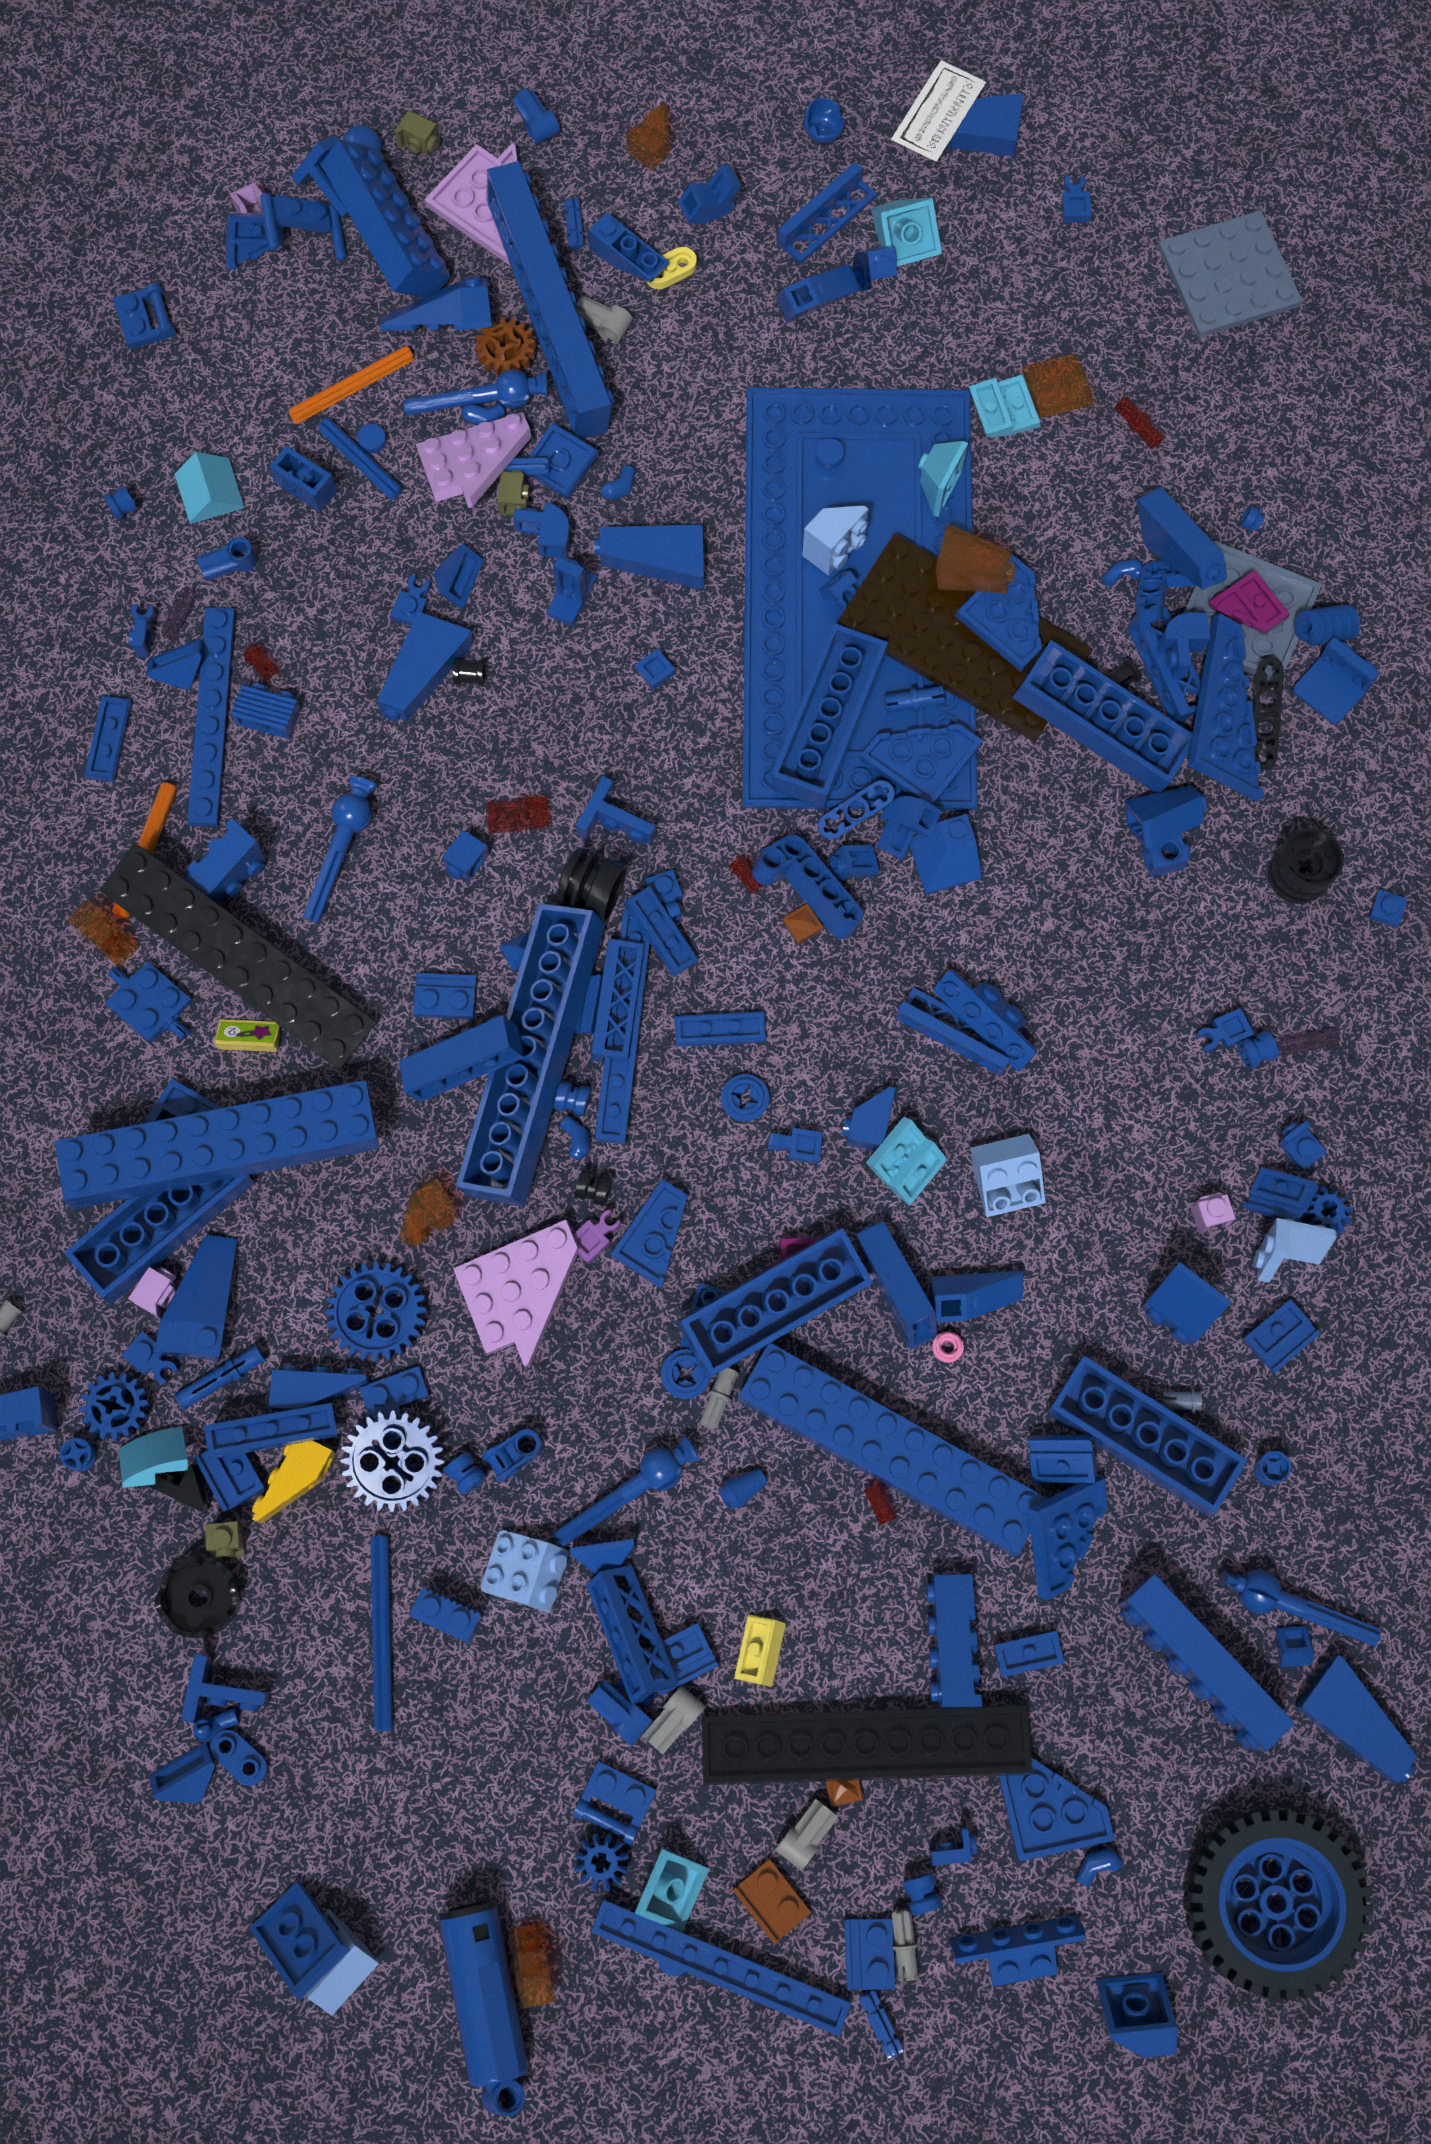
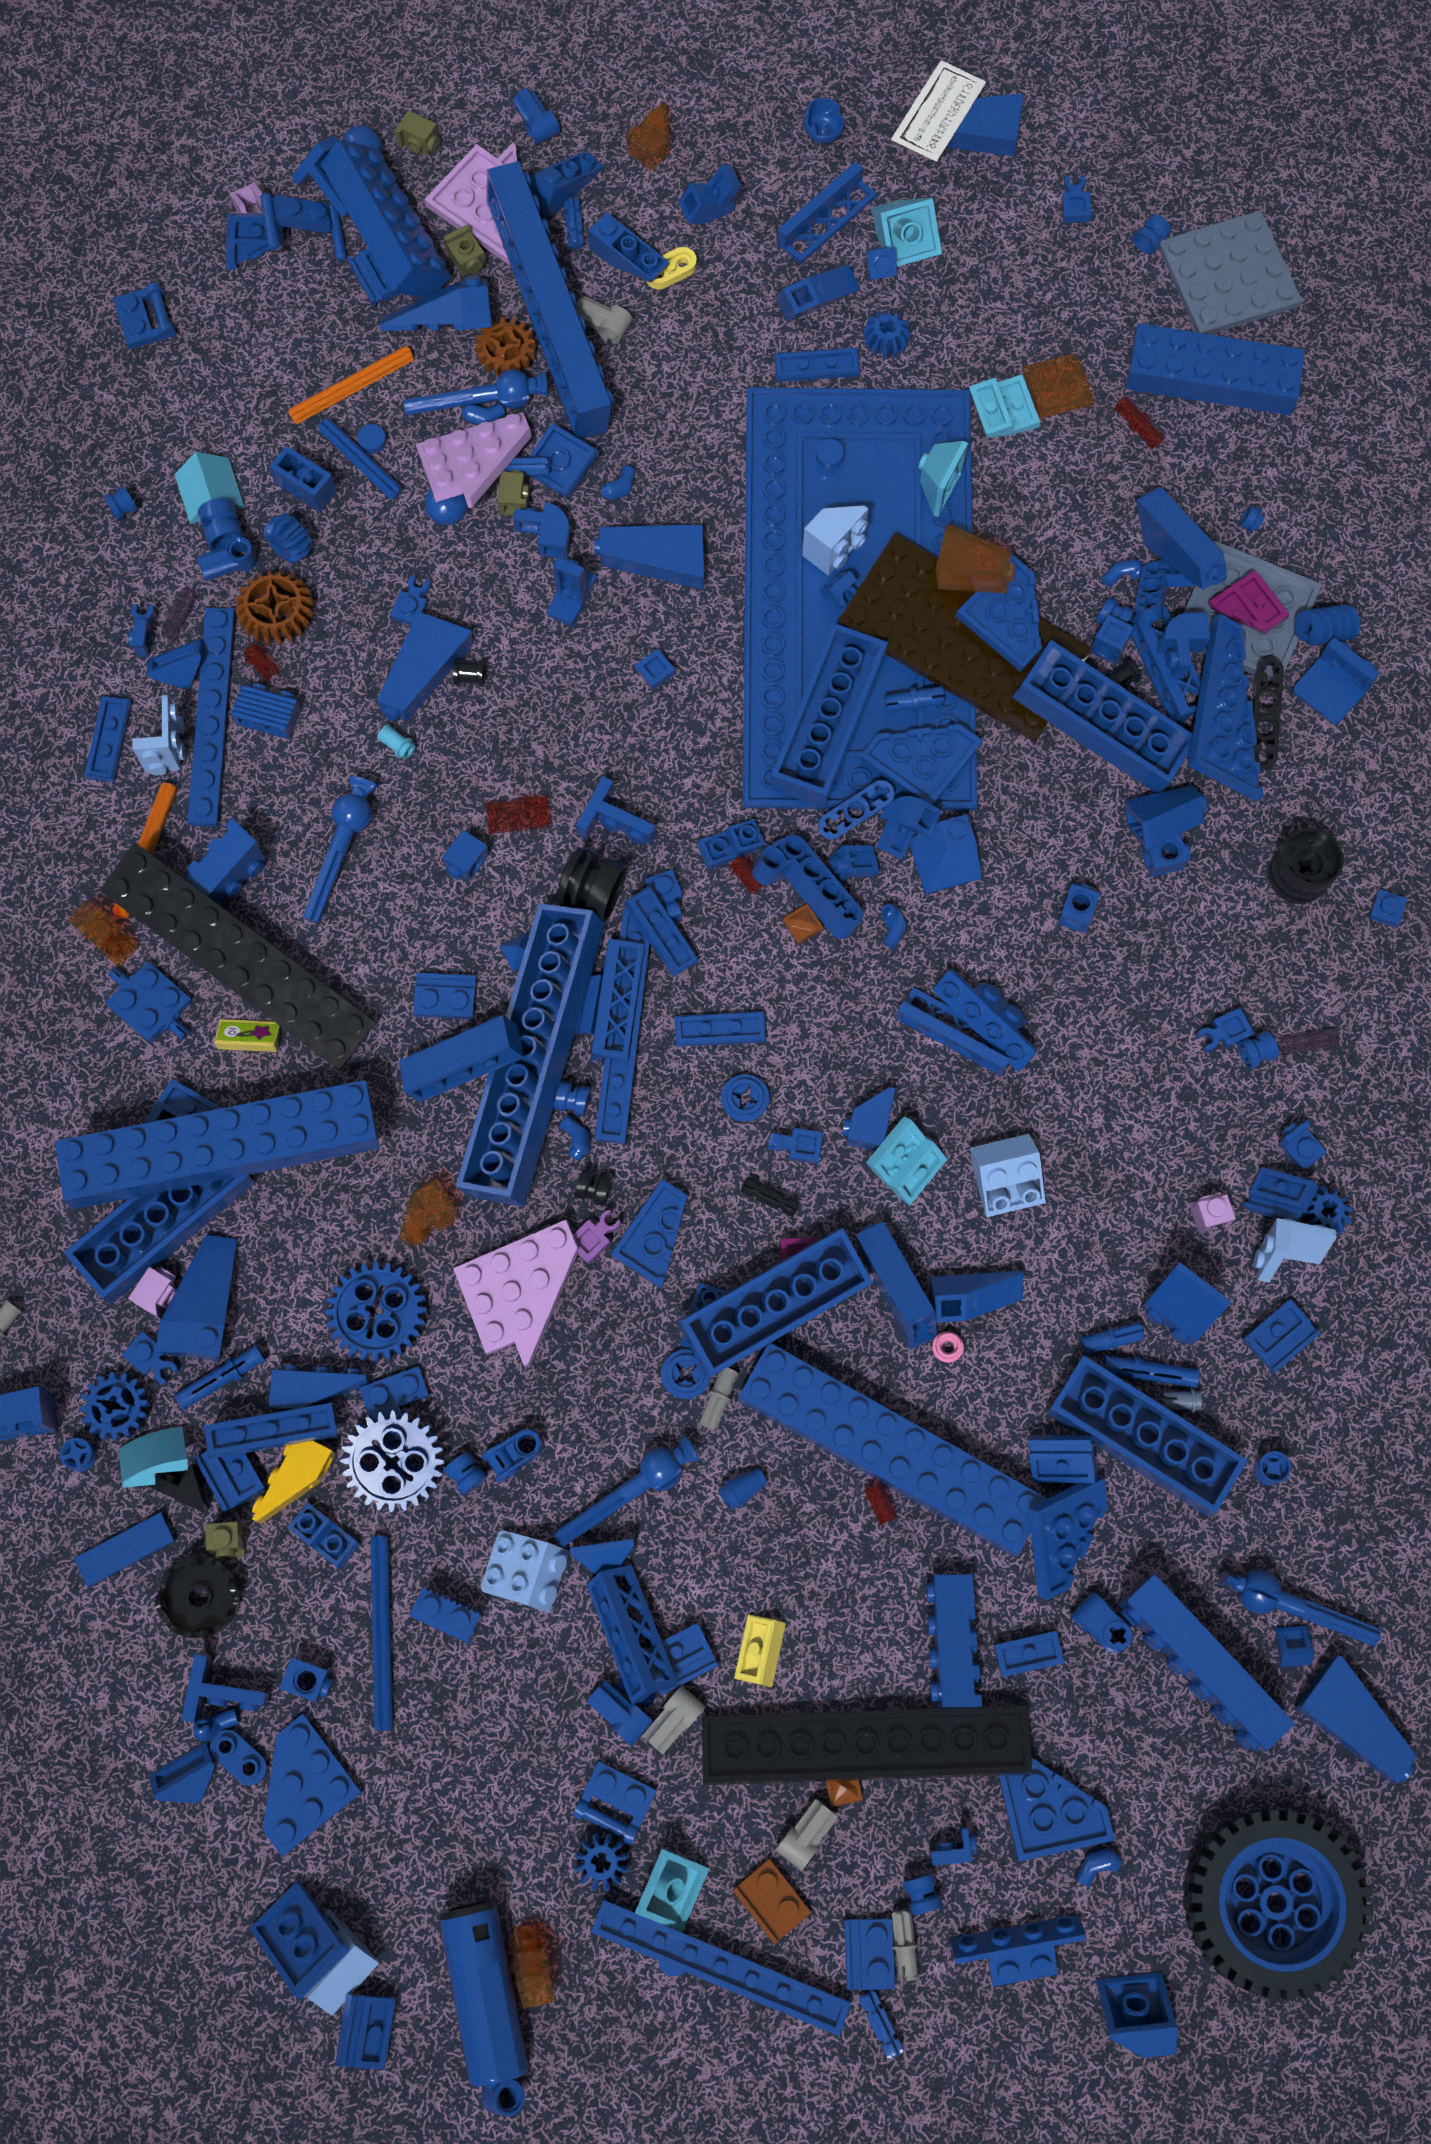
blue slope [434,544,484,609] -> none
clear blue tile [853,251,871,292] -> none
none -> blue tile [74,1512,176,1588]
none -> light blue bracket [133,695,185,775]
none -> blue wheel [198,498,244,551]
none -> dark orange gear [235,569,314,646]
none -> blue plate [263,1714,362,1857]
none -> blue gear [264,512,312,564]
none -> blue brick [279,1657,334,1703]
none -> blue slope [287,1502,361,1570]
none -> blue plate [335,1993,396,2070]
none -> blue plate [347,248,402,307]
none -> medium azure pin [377,725,415,759]
none -> blue hair [424,488,468,525]
none -> olive brick [444,224,486,277]
none -> blue slope [530,151,604,218]
none -> blue slope [696,819,766,870]
none -> black axle [741,1177,799,1216]
none -> blue tile [774,348,860,382]
none -> blue gear [863,309,911,359]
none -> blue arm [881,903,906,949]
none -> blue brick [1057,884,1100,934]
none -> blue piece [1070,1592,1133,1653]
none -> blue axle [1080,1322,1144,1356]
none -> blue brick [1091,614,1134,665]
none -> blue wheel [1096,597,1135,626]
none -> blue pin [1102,1354,1200,1388]
none -> blue brick [1125,323,1305,415]
none -> blue wheel [1132,214,1171,255]

